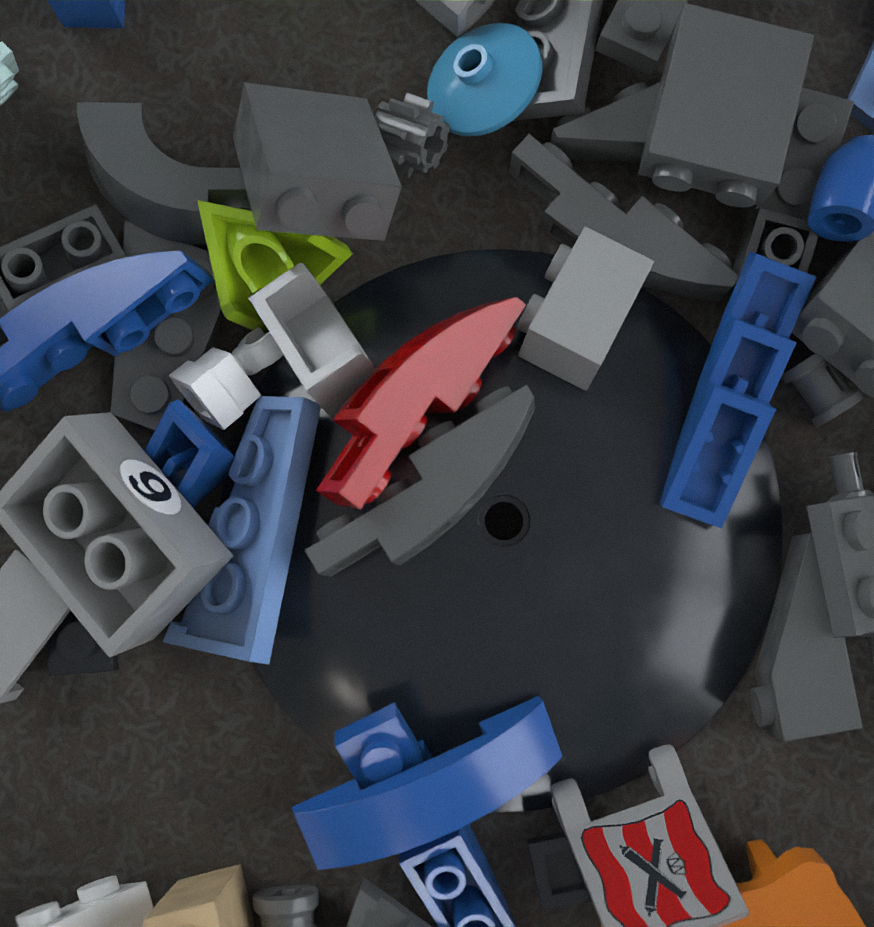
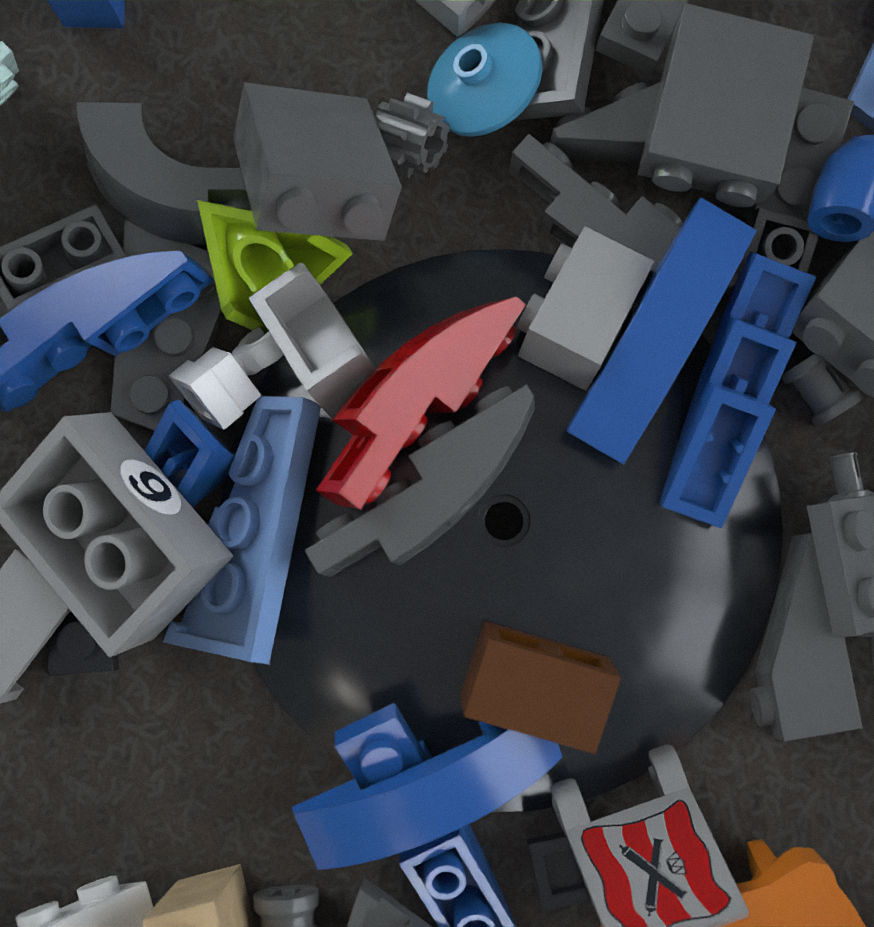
none -> reddish brown panel [460,621,621,754]
none -> blue slope [566,197,757,465]

